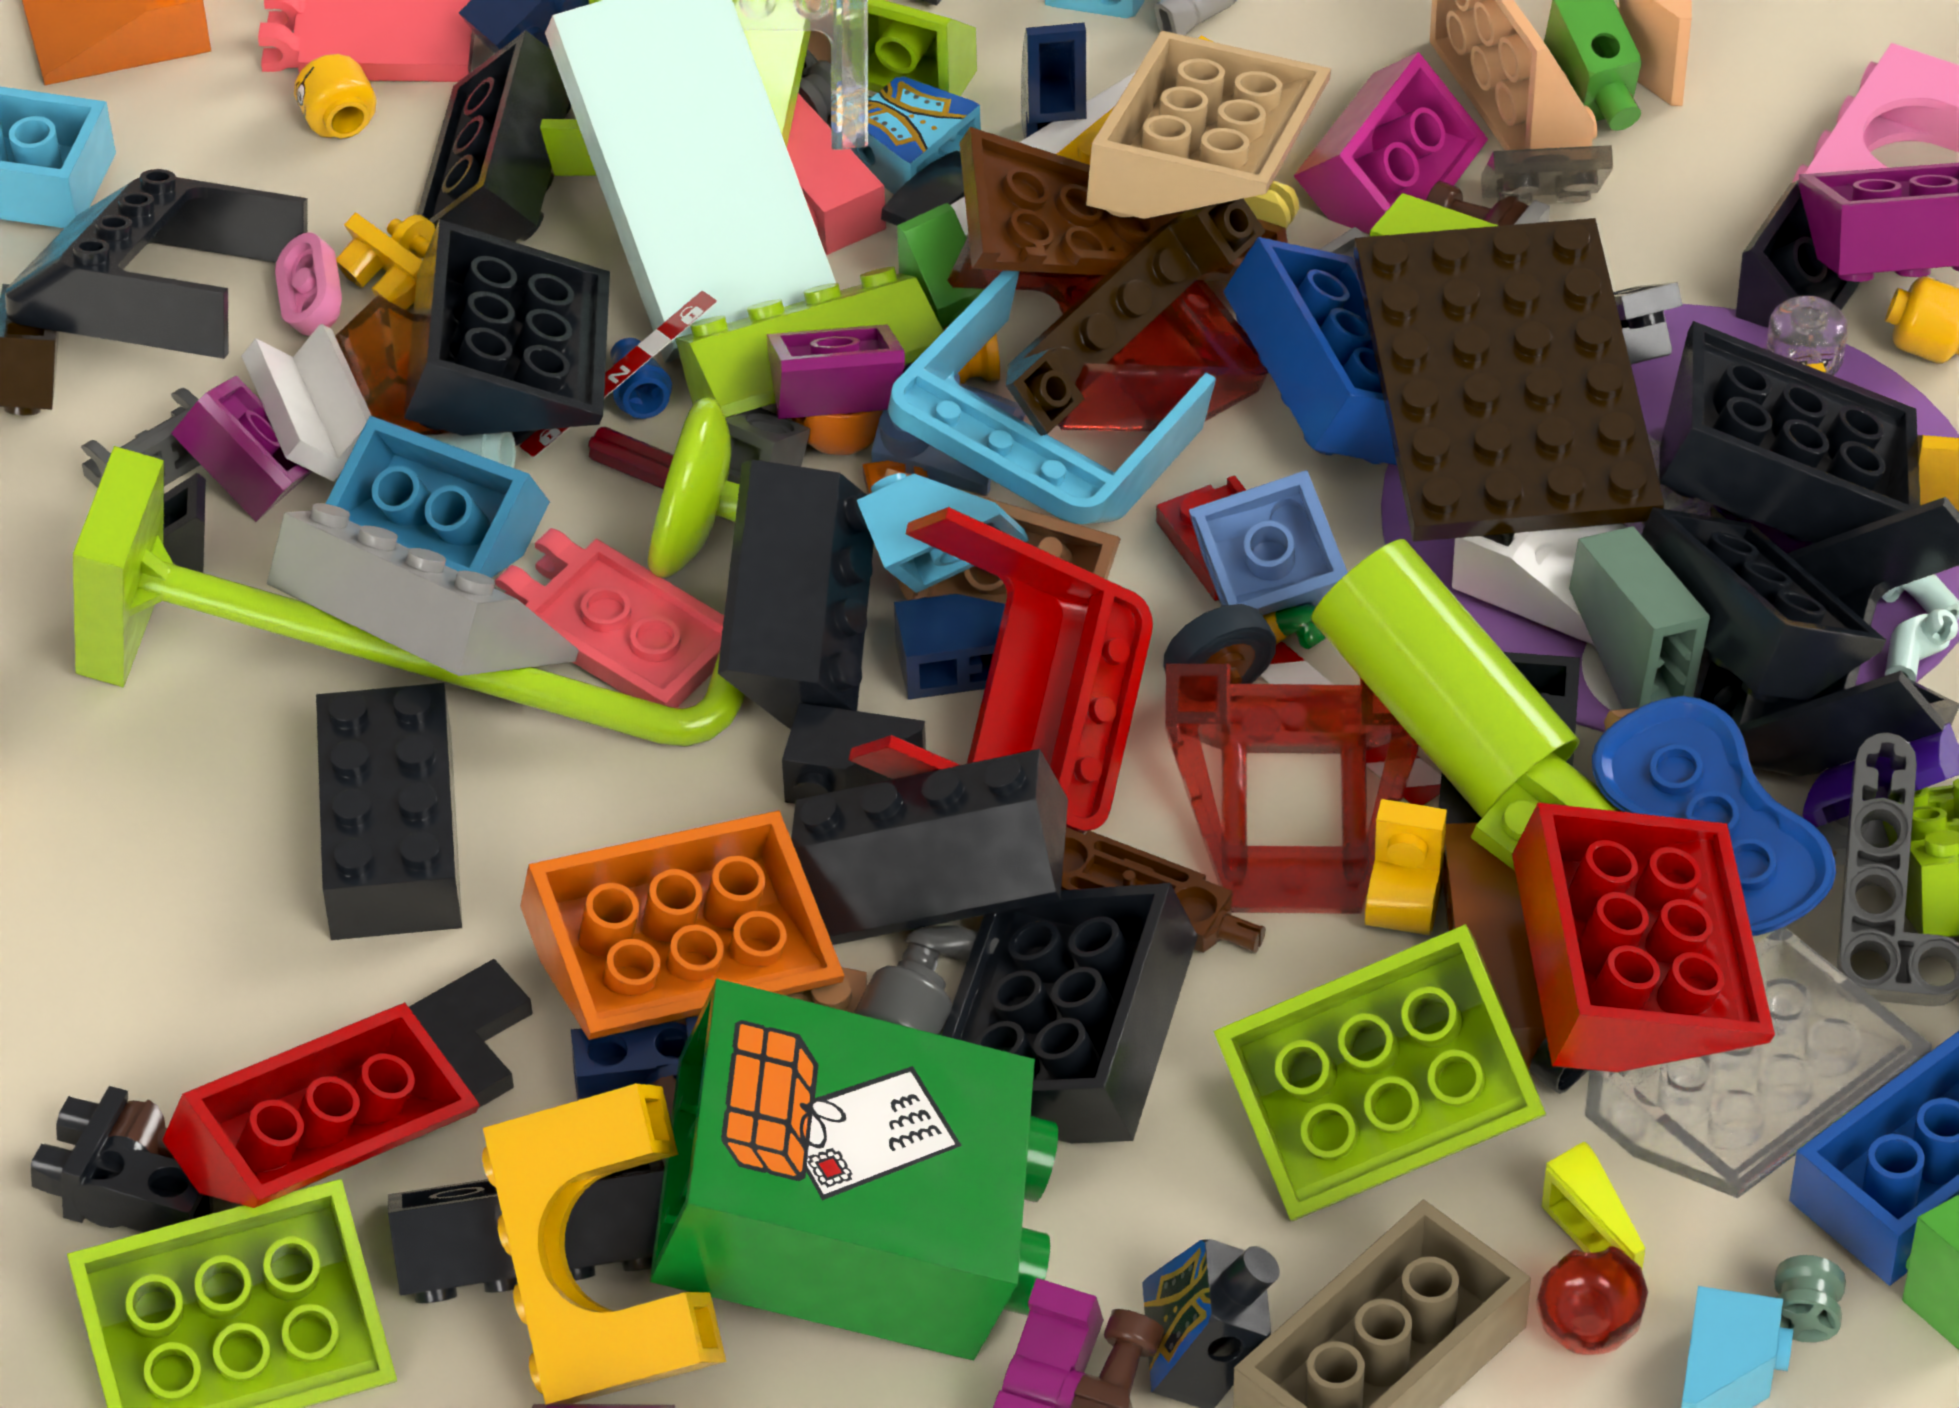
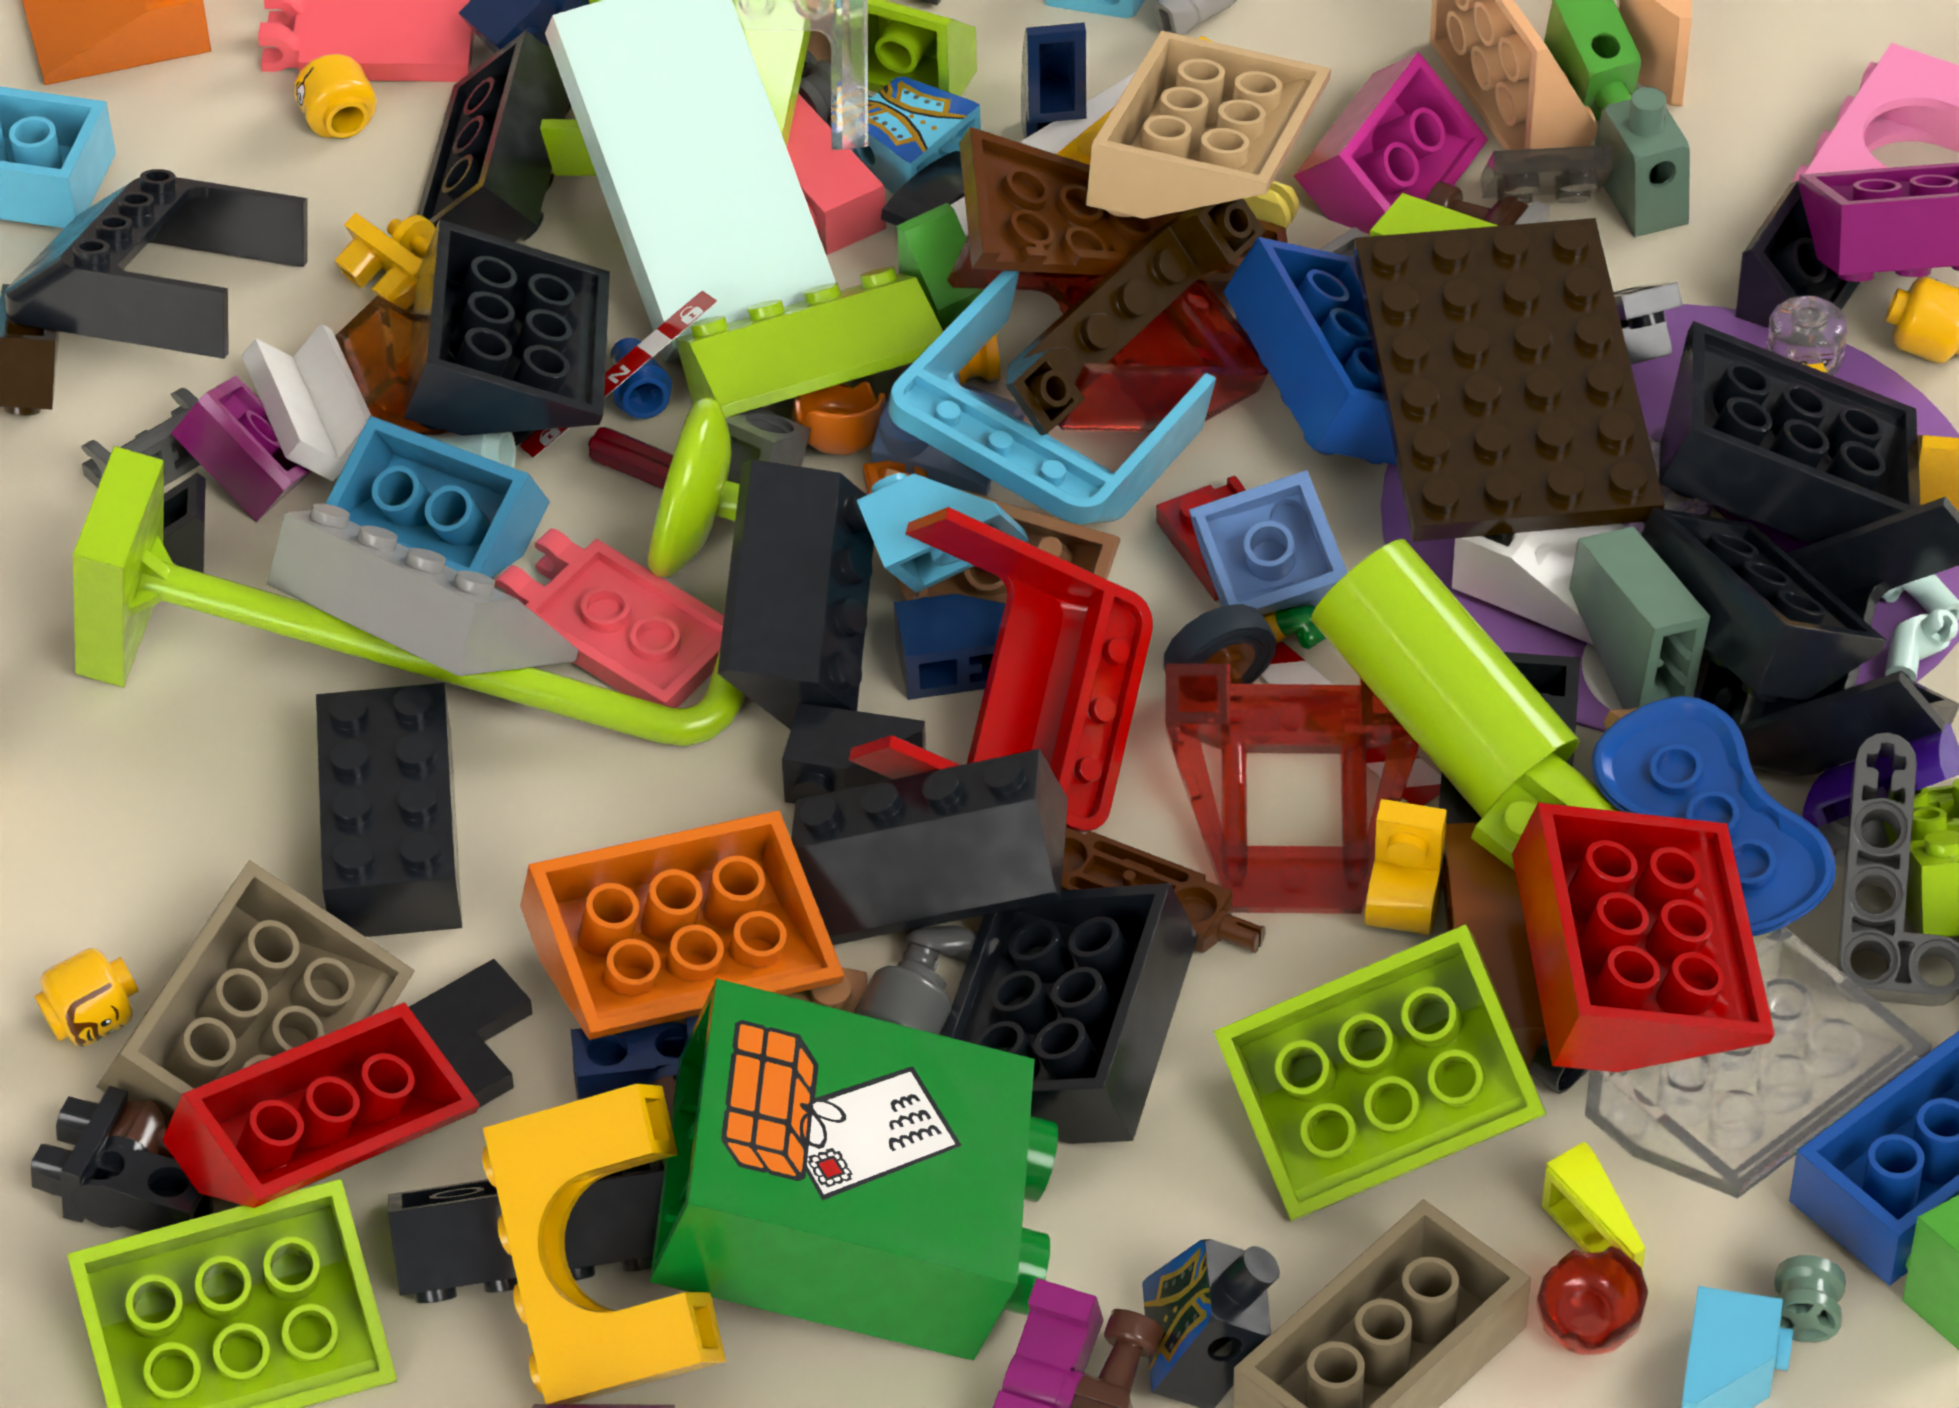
bright pink plate [275,232,342,336] -> none
magenta slope [767,324,905,419] -> none
none -> yellow head [34,948,139,1047]
none -> dark tan slope [96,860,415,1128]
none -> sand green torso [1591,87,1690,237]

